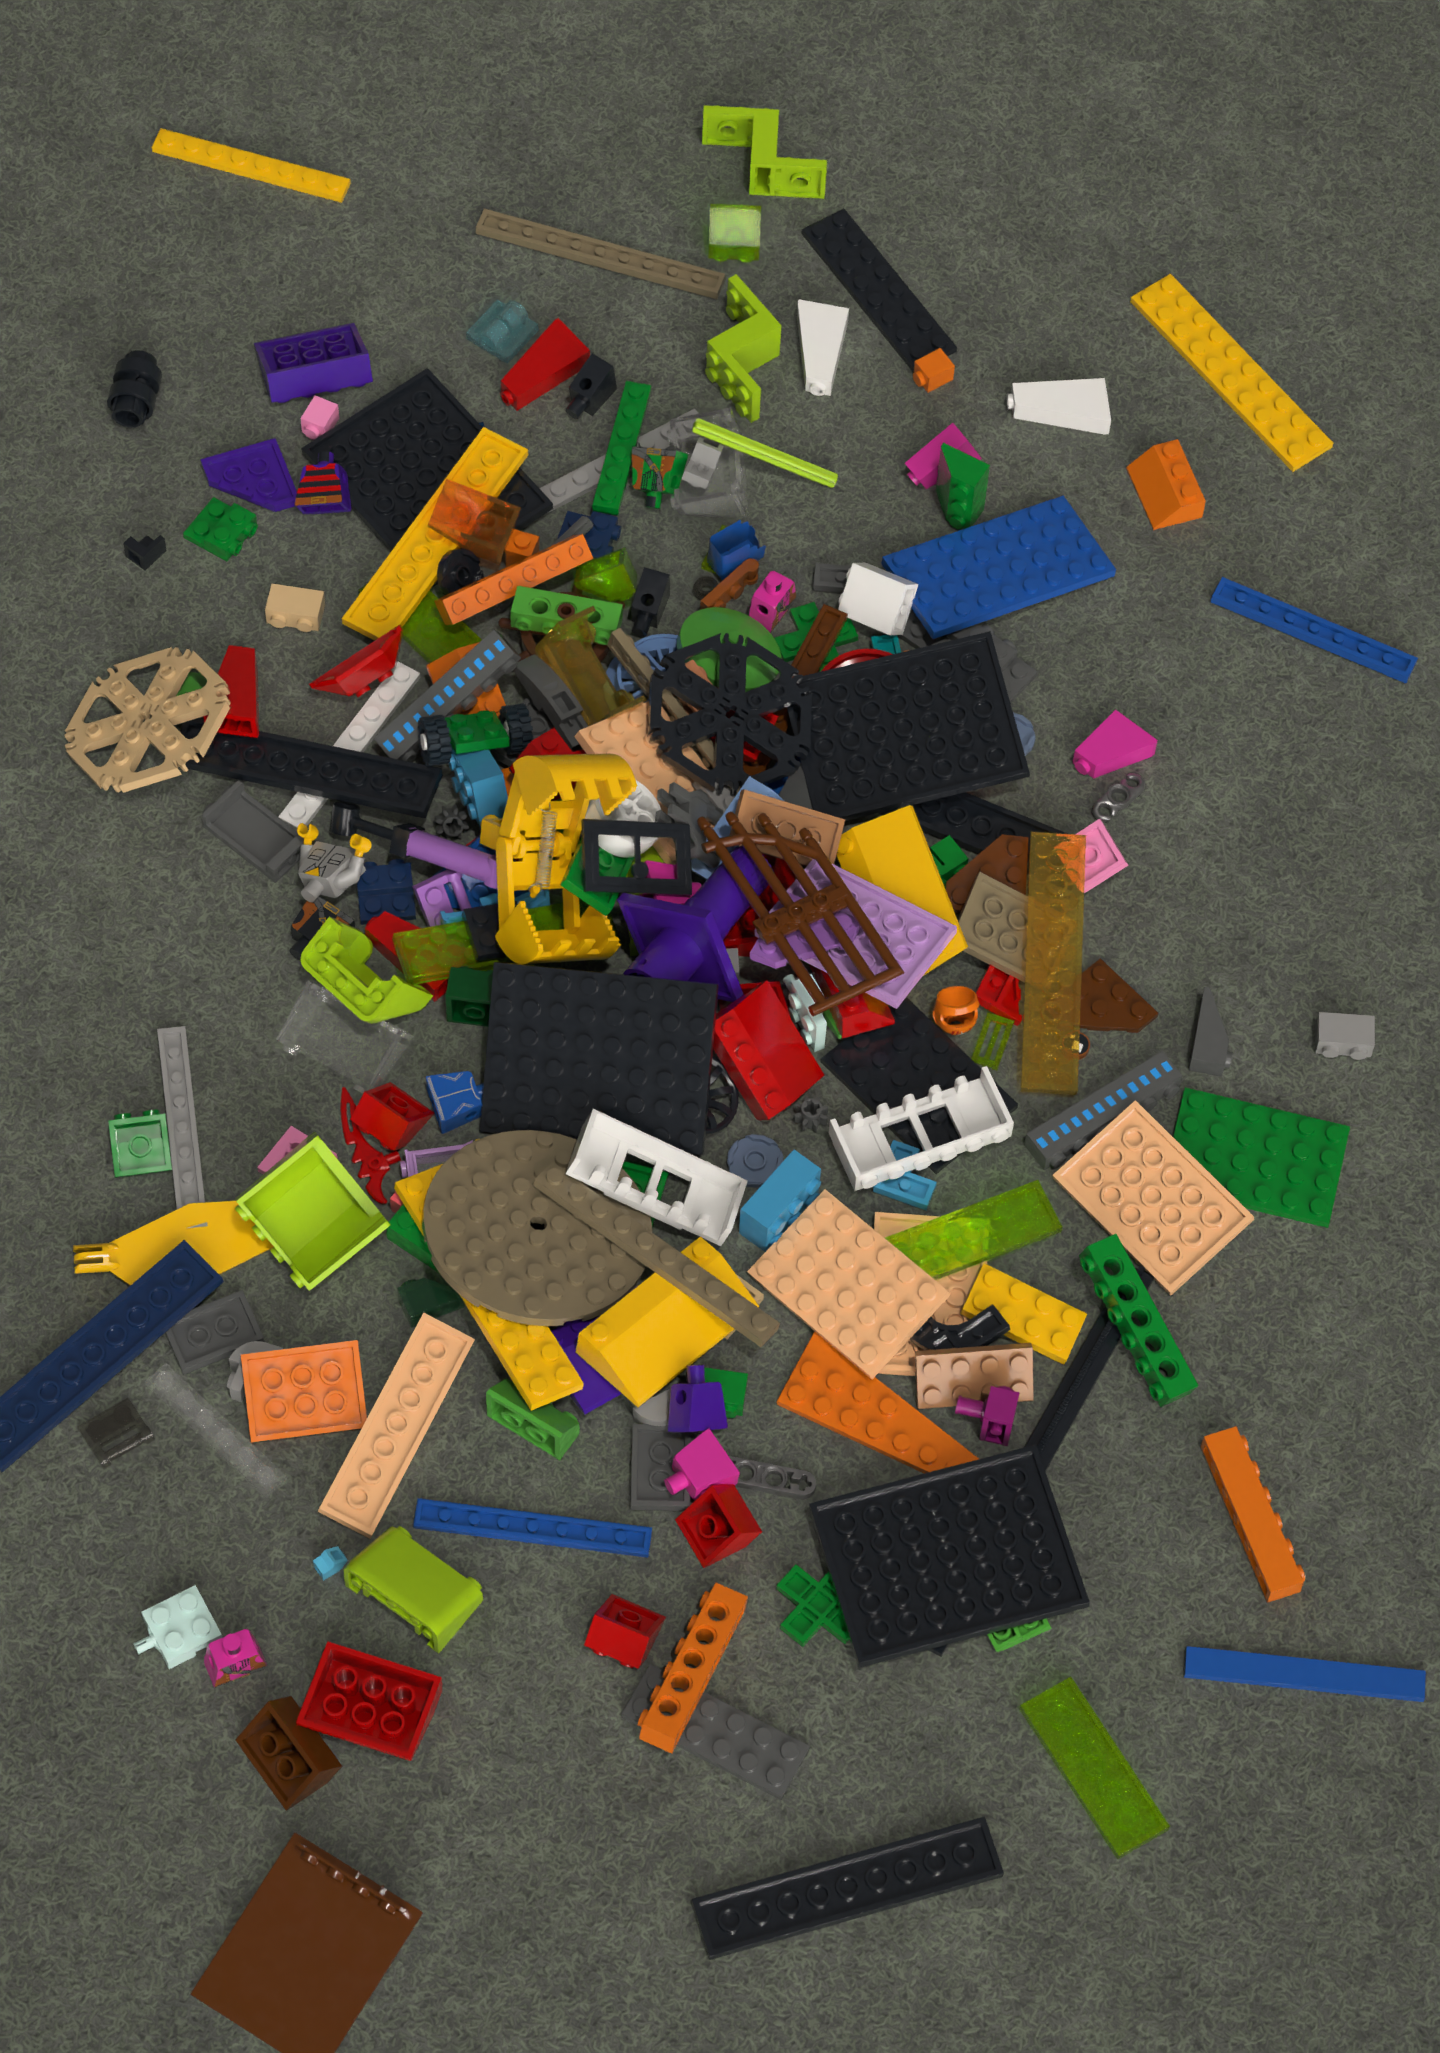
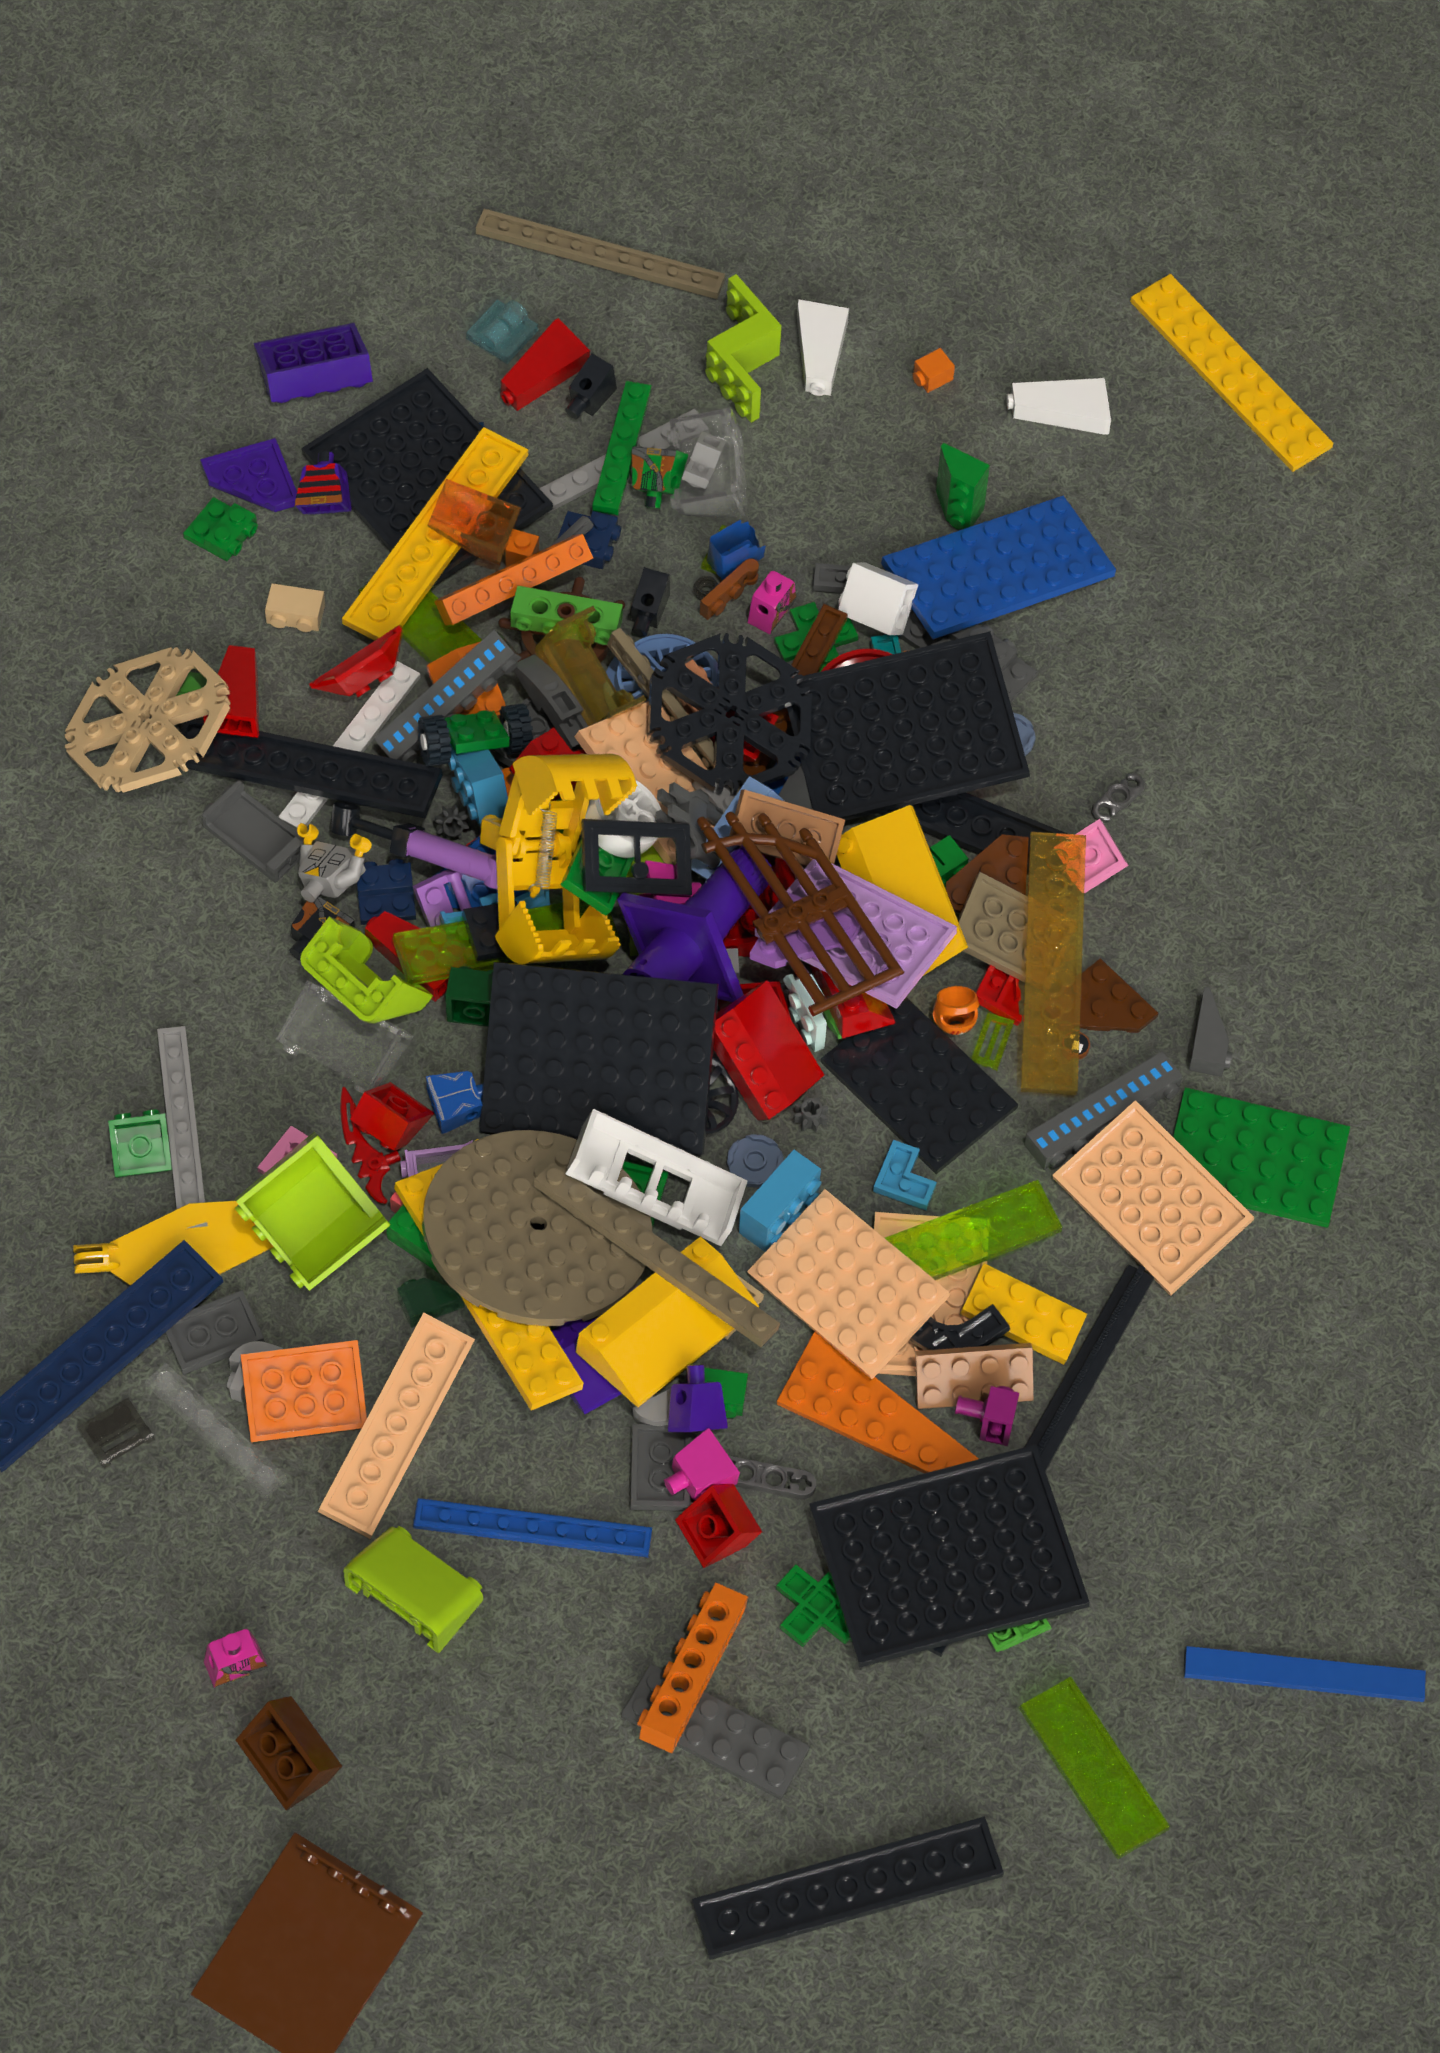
black piece [107,350,162,428] -> none
black panel [123,535,167,571] -> none
light aqua plate [133,1585,222,1669] -> none
yellow plate [152,128,351,203] -> none
red slope [296,1641,443,1761] -> none
bright pink brick [301,396,339,440] -> none
medium azure piece [313,1546,348,1581] -> none
black plate [437,548,484,595] -> none
bright green slope [486,1378,579,1460] -> none
clear neon green slope [574,547,638,602] -> none
red slope [584,1594,666,1669] -> none
bright green dish [677,607,782,692] -> none
lime axle [692,418,838,488] -> none
lime bracket [702,105,827,199] -> none
clear neon green slope [708,204,761,262] -> none
black plate [802,208,957,373] -> none
white window [829,1066,1014,1191] -> none
dark pink slope [905,423,982,489] -> none
dark pink slope [1073,710,1158,779] -> none
green brick [1079,1234,1199,1407] -> none
orange slope [1126,439,1206,530] -> none
orange brick [1201,1426,1305,1603] -> none
blue plate [1211,577,1418,683] -> none
light grey brick [1315,1012,1375,1060] -> none

